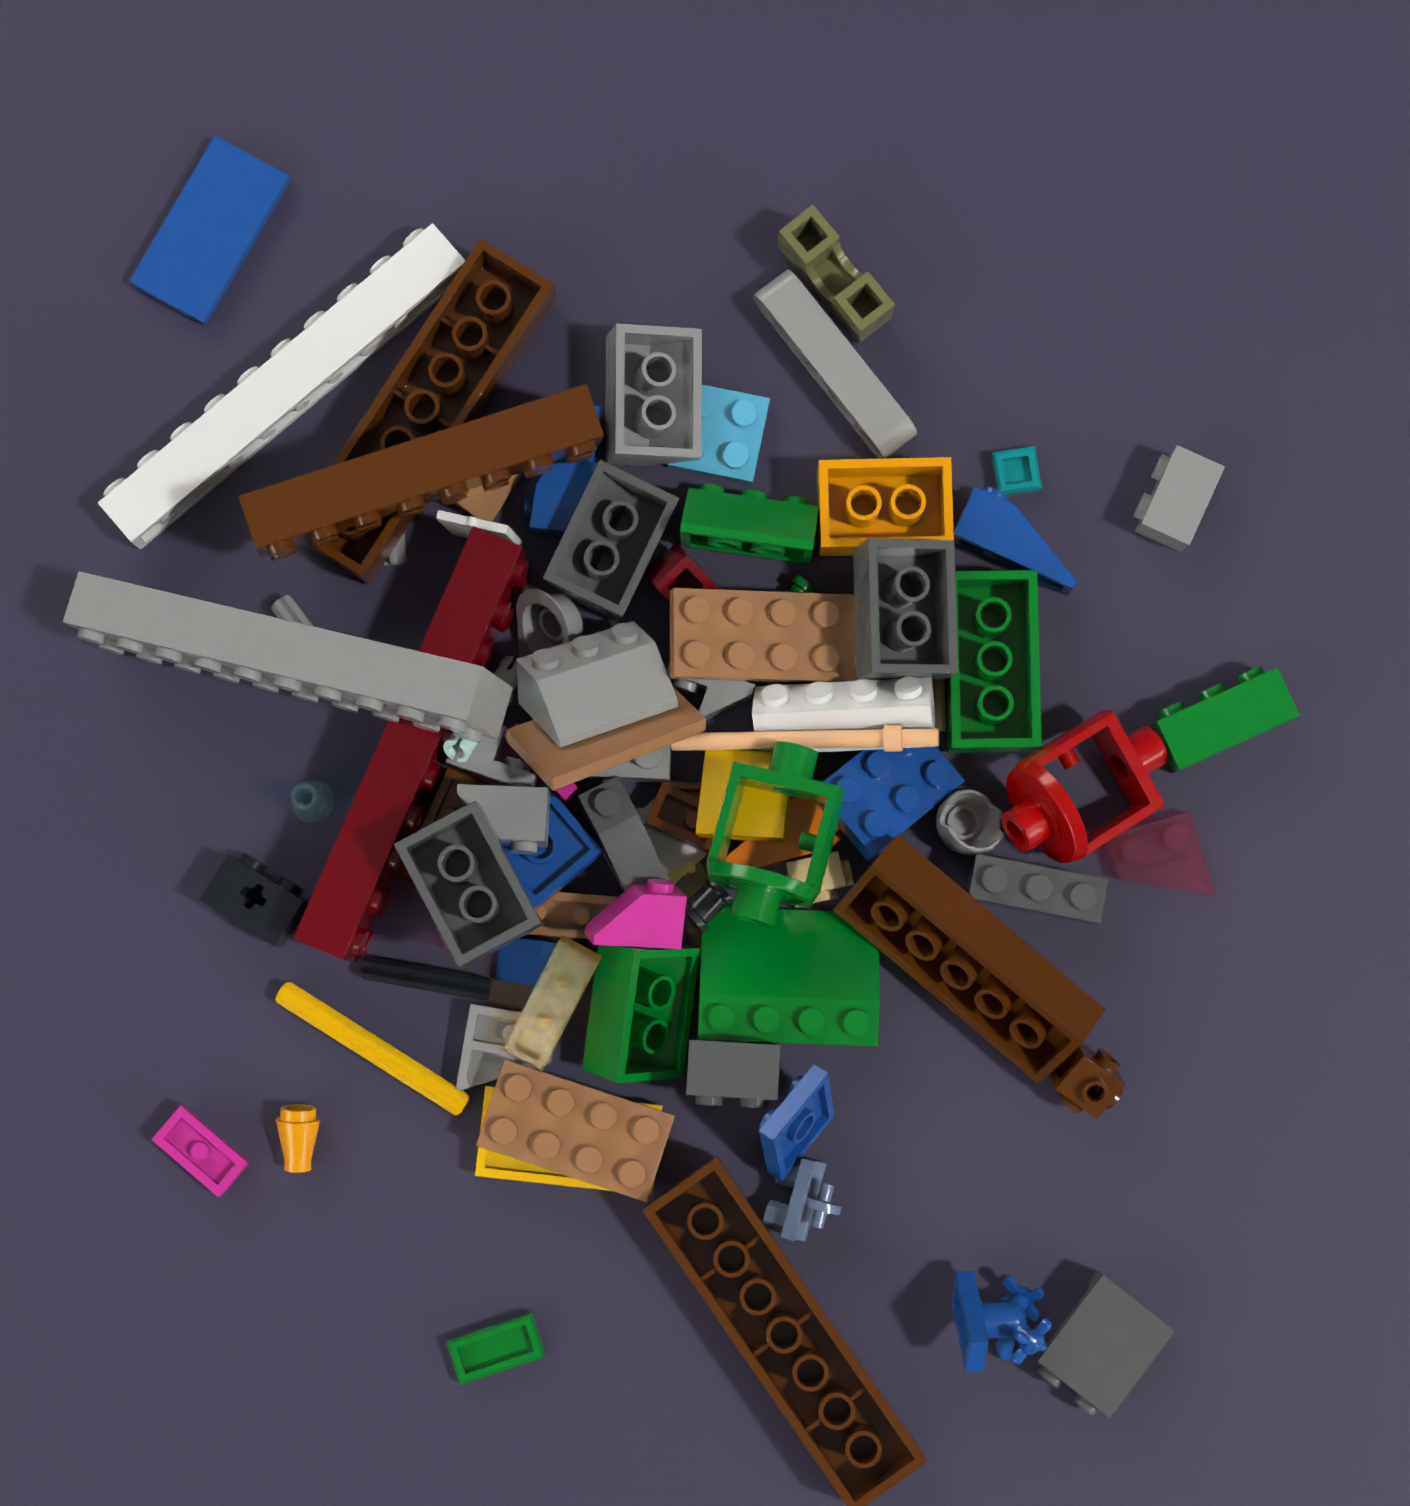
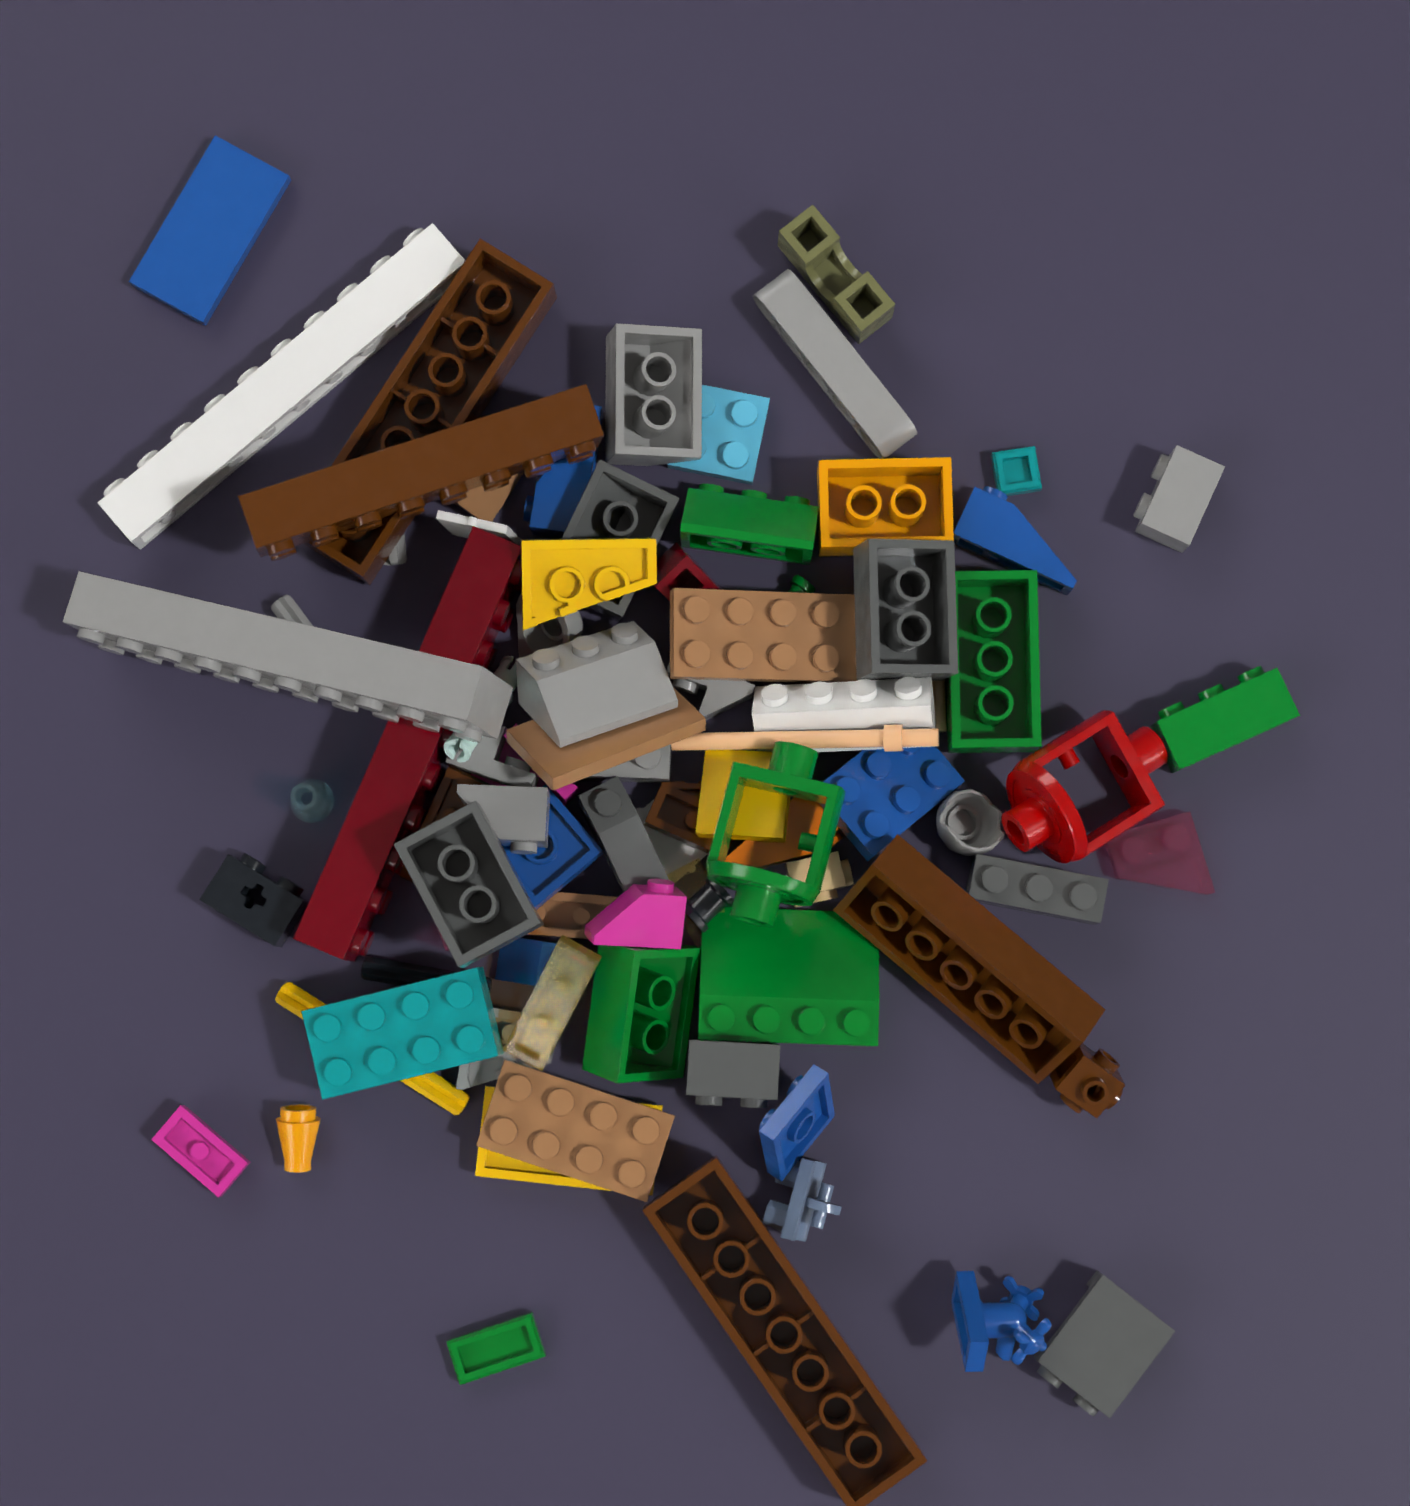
none -> teal brick [302,967,504,1100]
none -> yellow wing [521,538,657,630]

